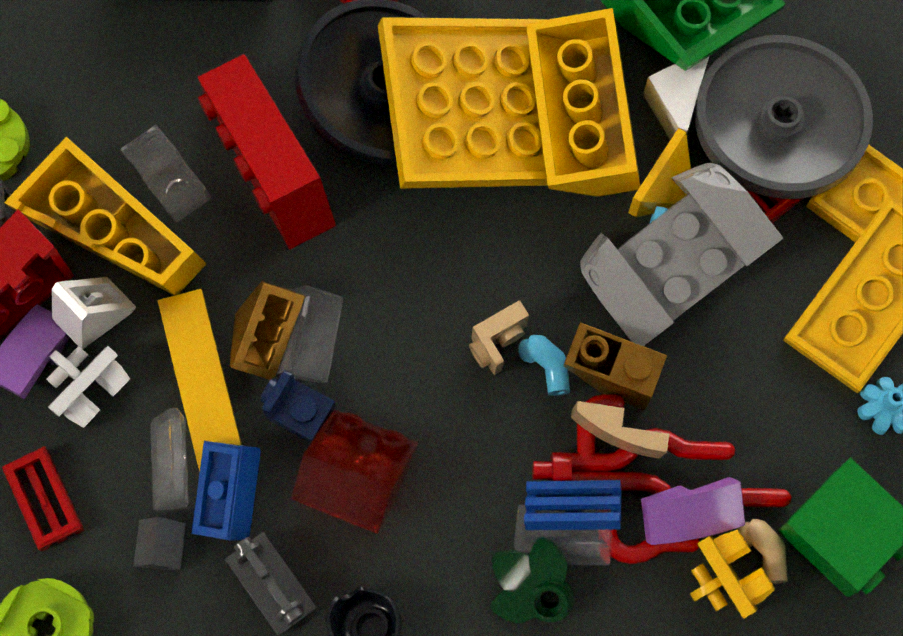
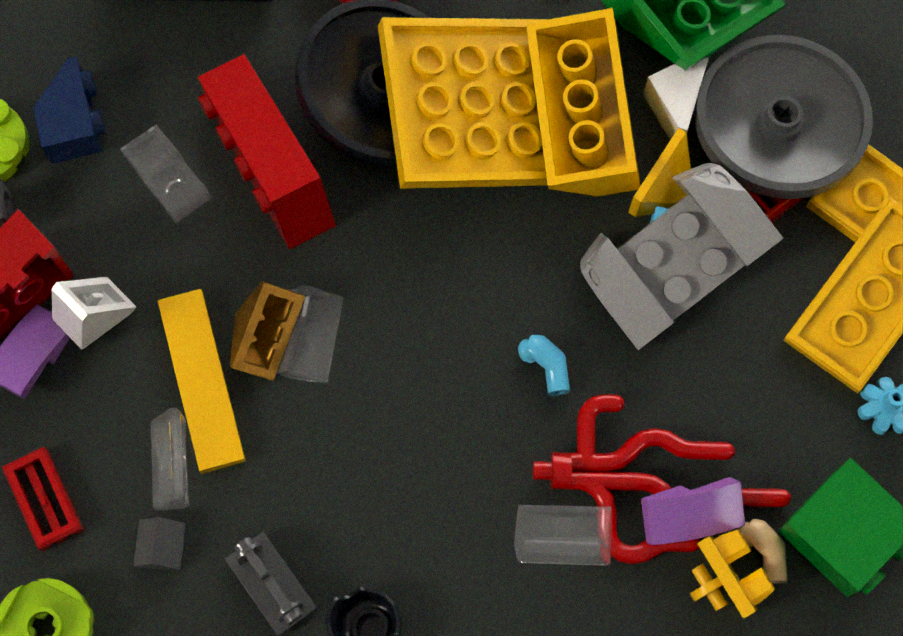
yellow wedge [4,137,207,296] -> none
white hips [46,346,130,428] -> none
blue slope [191,441,261,541] -> none
dark blue bracket [260,370,336,444] -> none
clear red slope [291,409,419,534] -> none
tan bracket [469,300,529,375] -> none
dark green plate [490,537,574,623] -> none
blue tile [524,480,622,530] -> none
pearl gold slope [564,322,667,410] -> none
tan slope [571,401,669,459] -> none
none -> dark blue slope [33,56,106,164]

